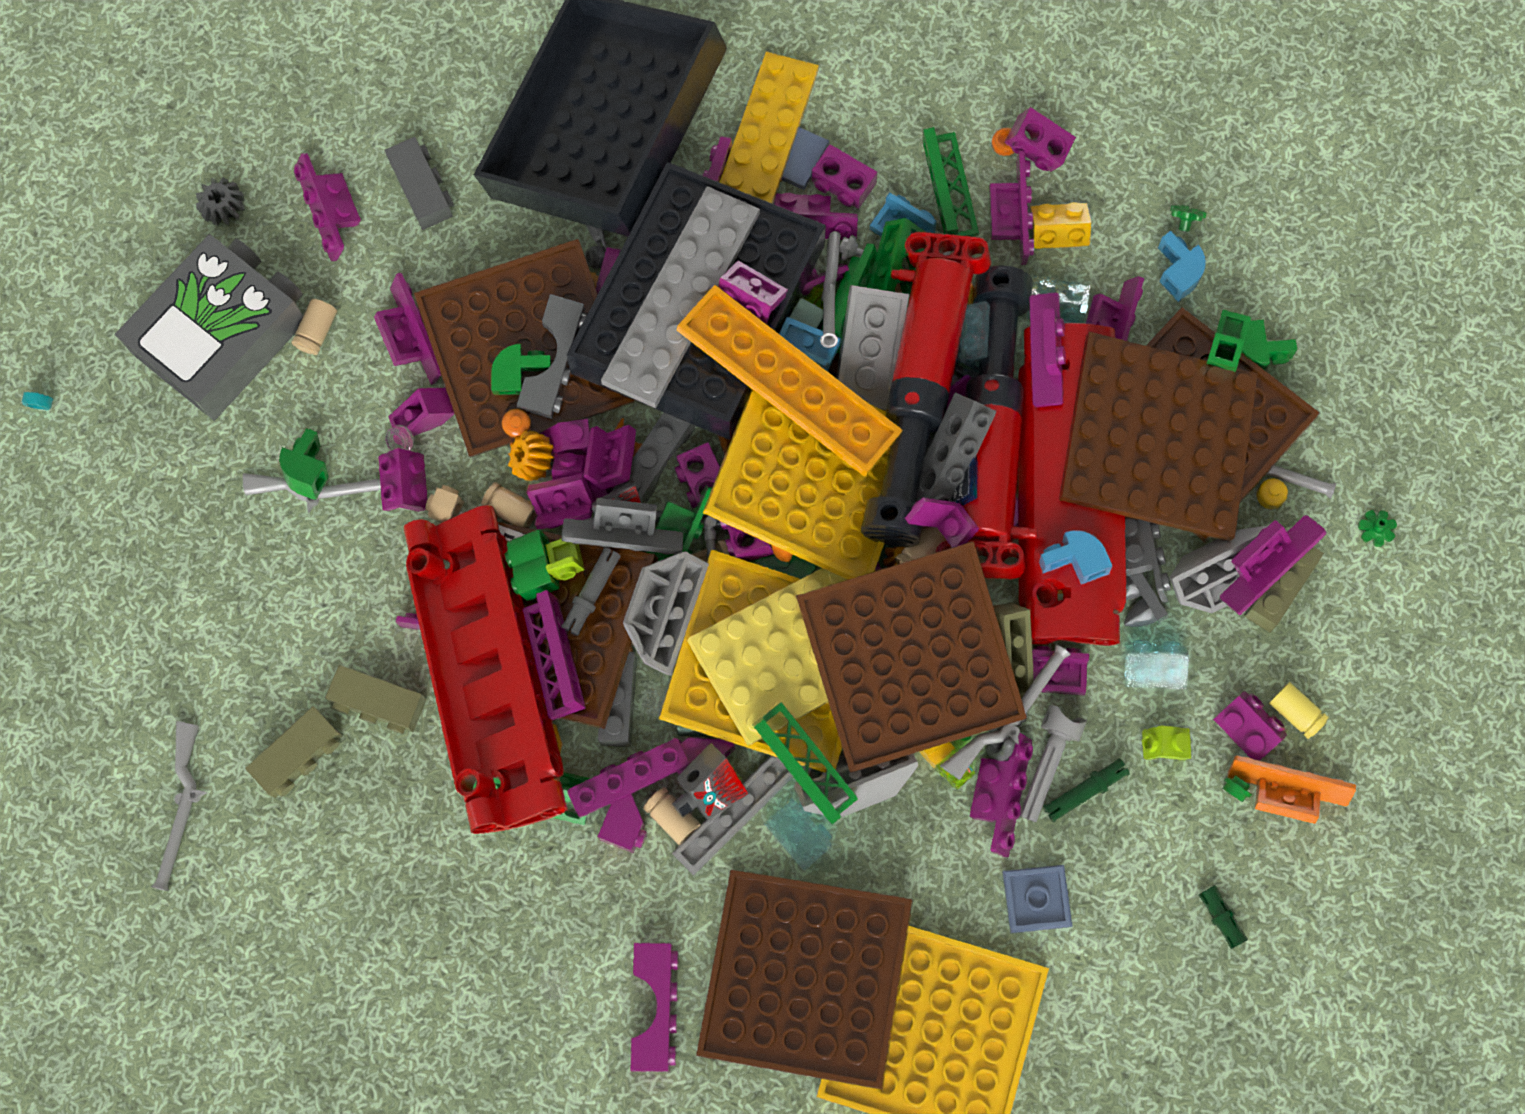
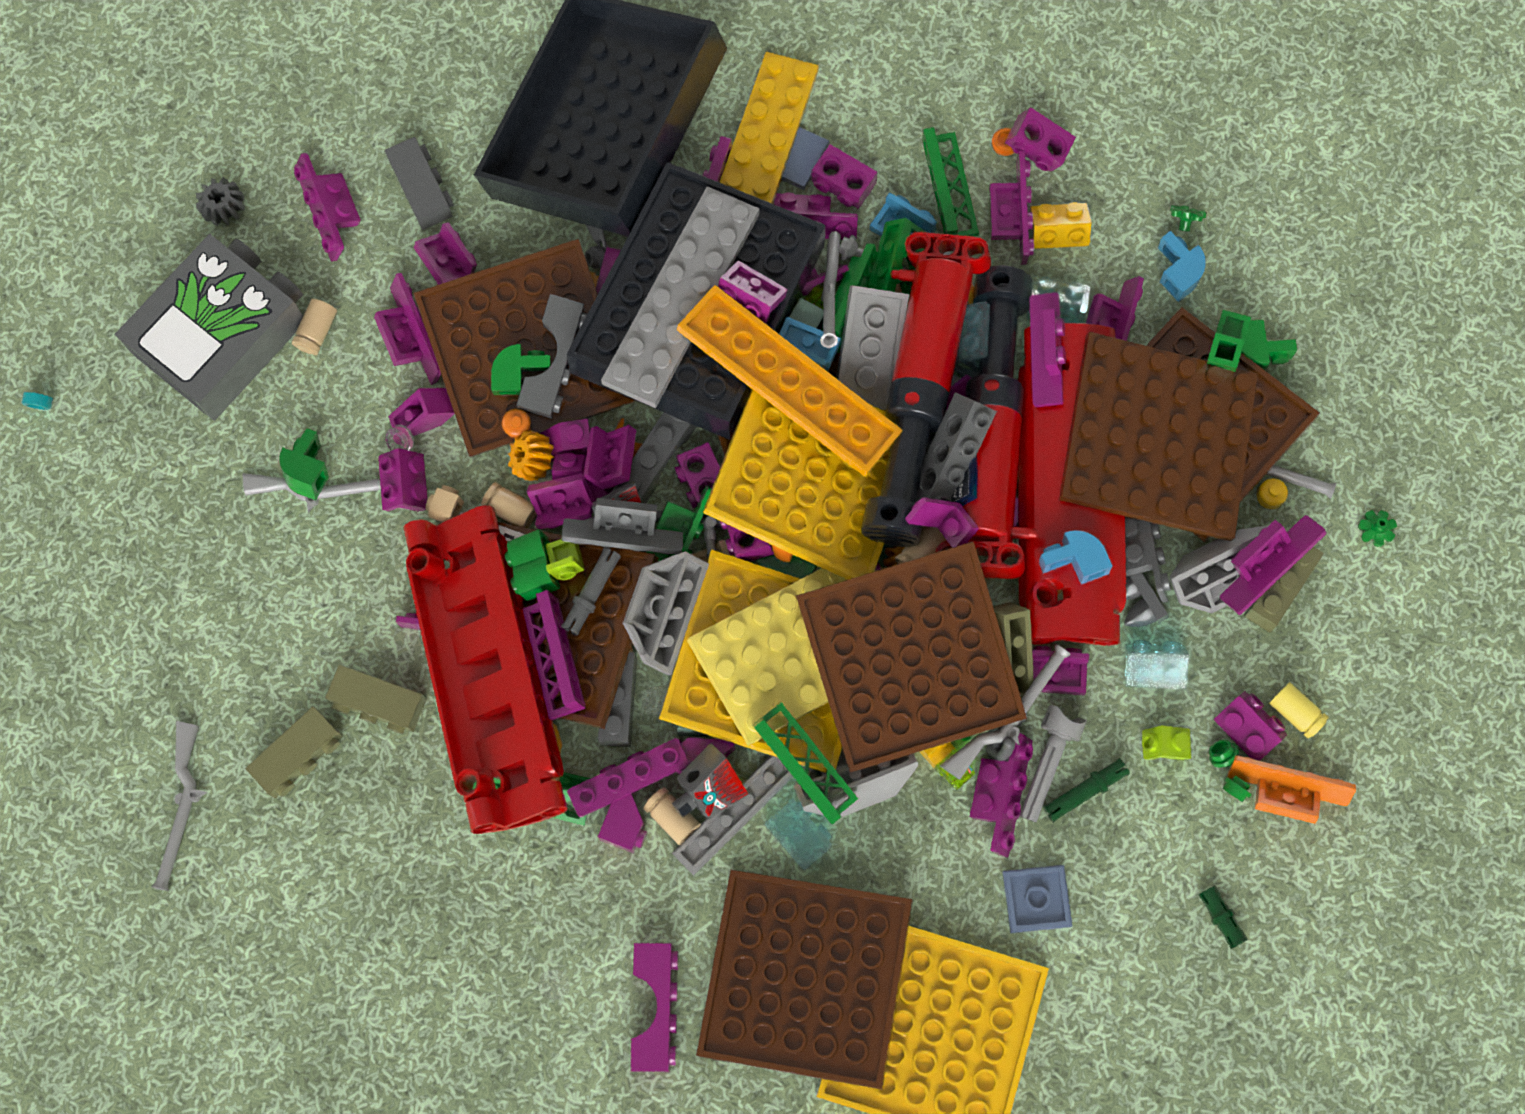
none -> magenta bracket [413,222,477,285]
none -> green plate [1209,739,1239,768]

